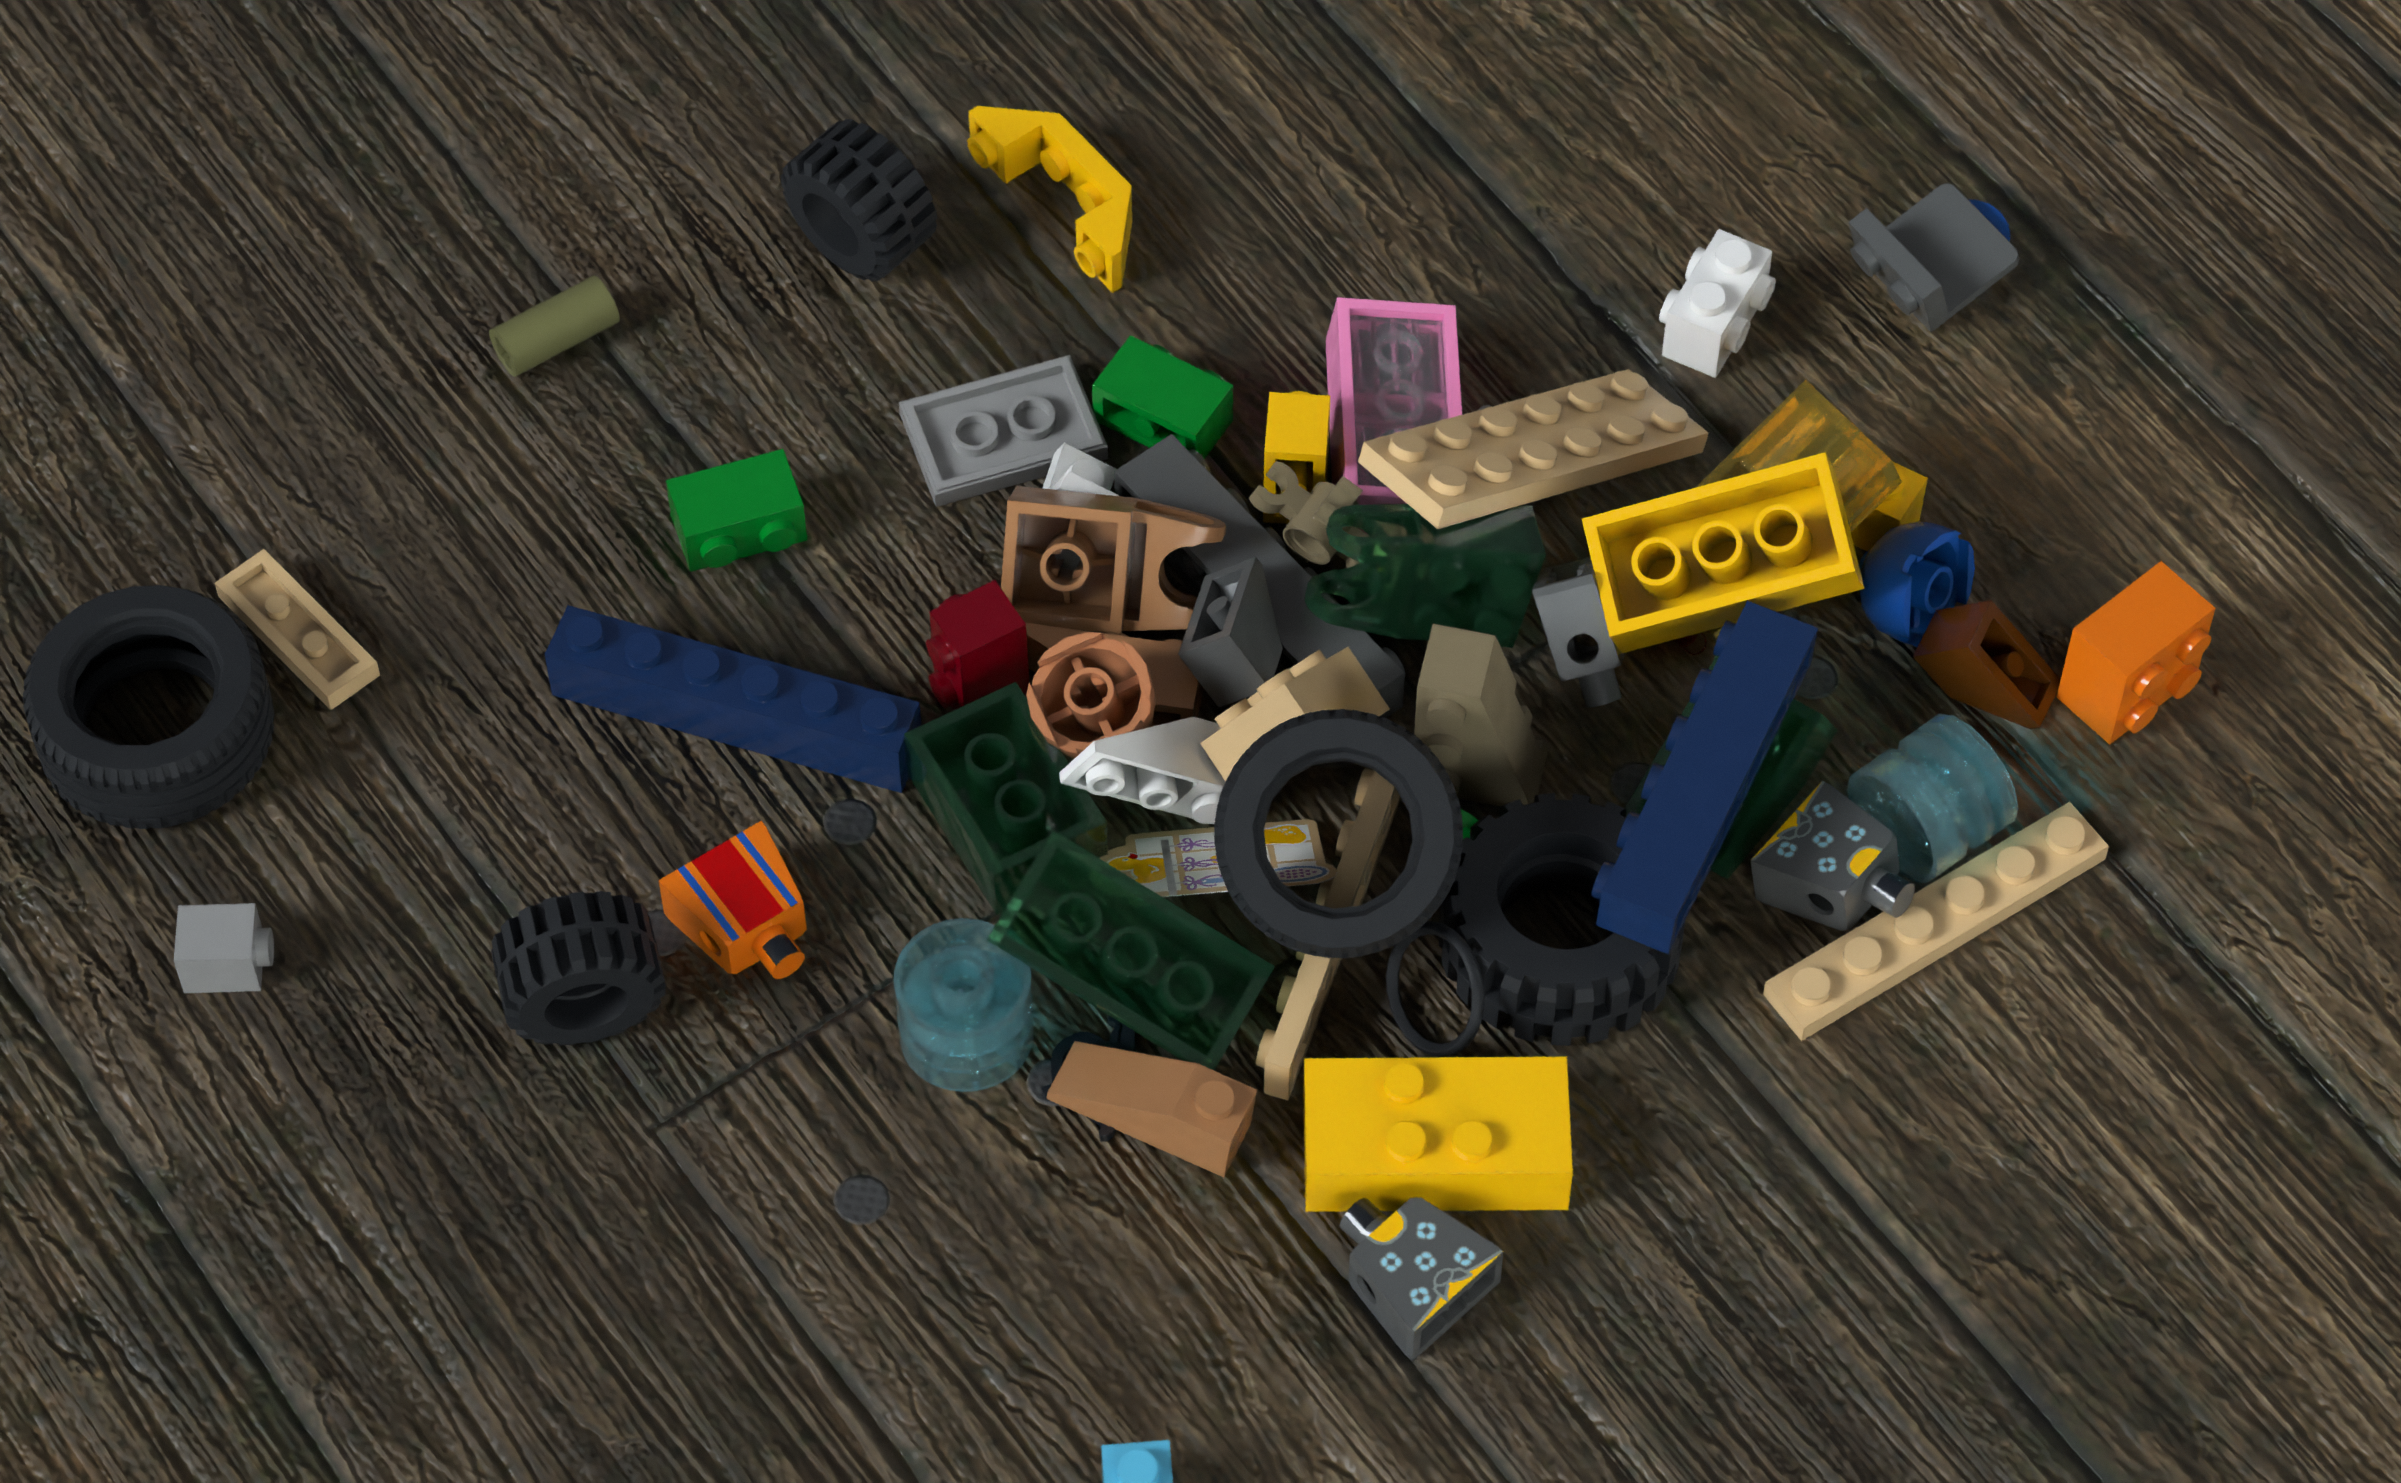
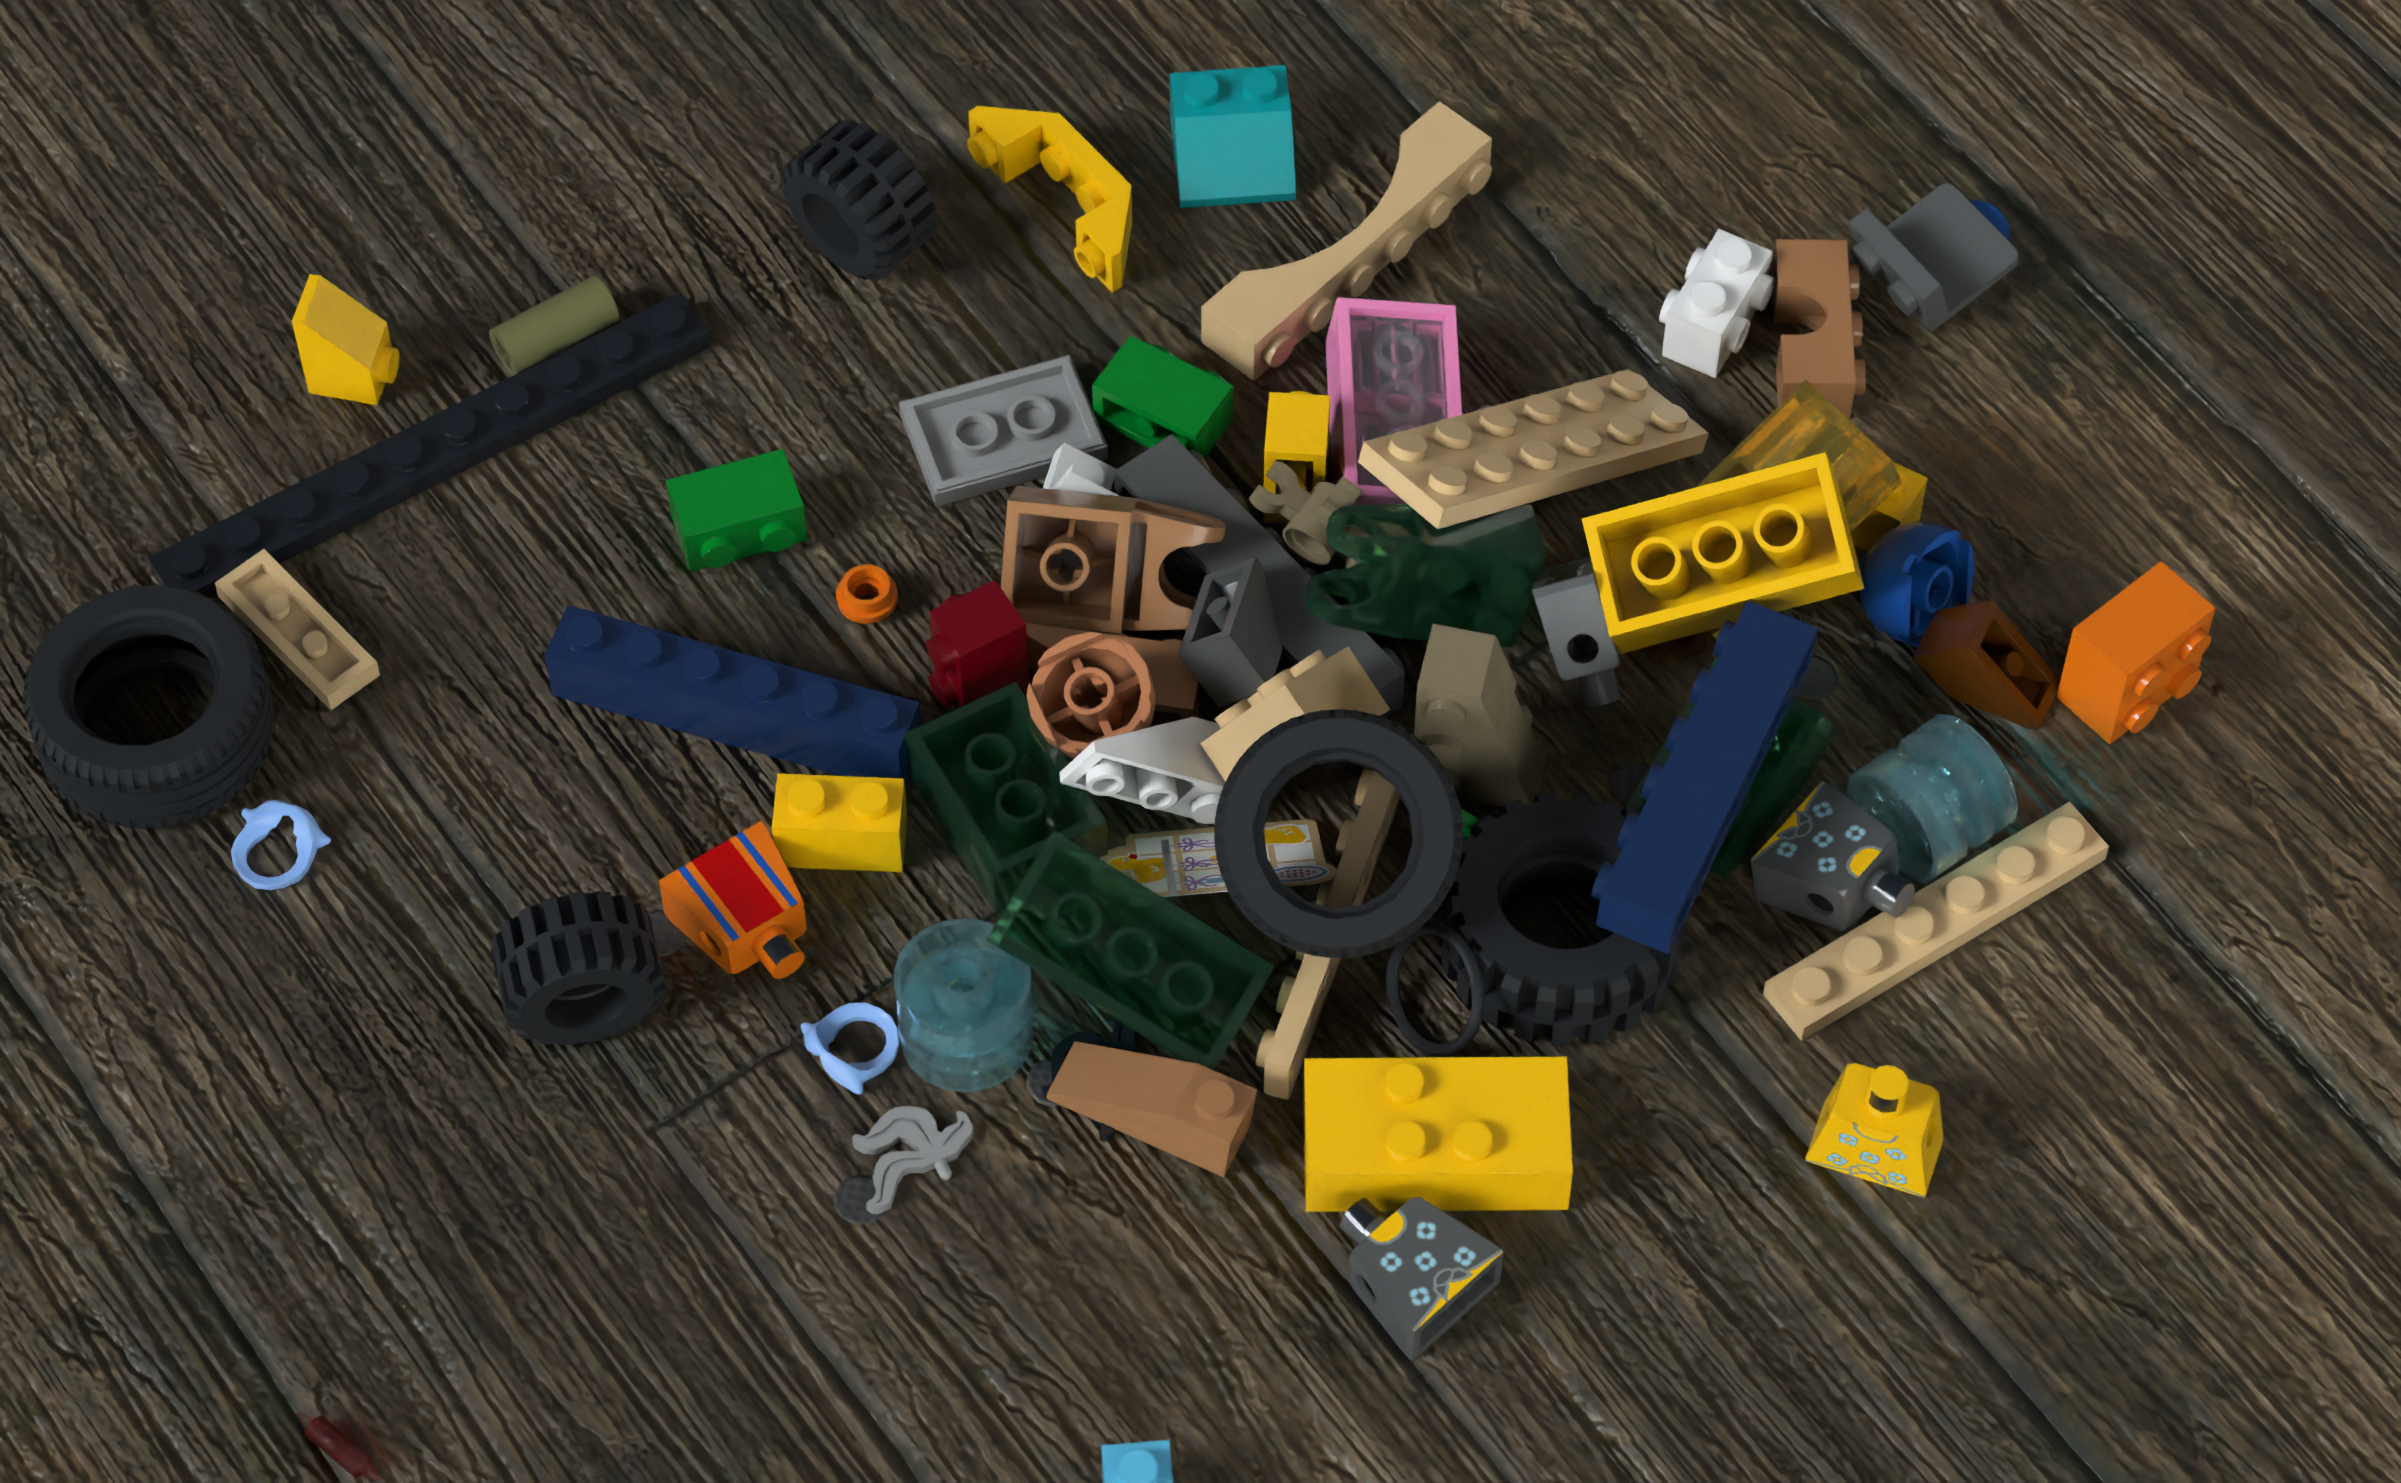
light grey brick [174,903,274,993] -> none
none -> black plate [148,292,711,598]
none -> light blue piece [231,799,331,890]
none -> yellow slope [292,274,399,405]
none -> clear red piece [297,1413,381,1480]
none -> yellow brick [772,773,908,873]
none -> light blue piece [800,1003,900,1095]
none -> orange plate [836,564,898,624]
none -> light grey piece [852,1106,974,1214]
none -> teal slope [1170,65,1296,208]
none -> tan arch [1201,101,1492,381]
none -> medium nougat arch [1771,239,1866,419]
none -> yellow torso [1805,1063,1944,1198]

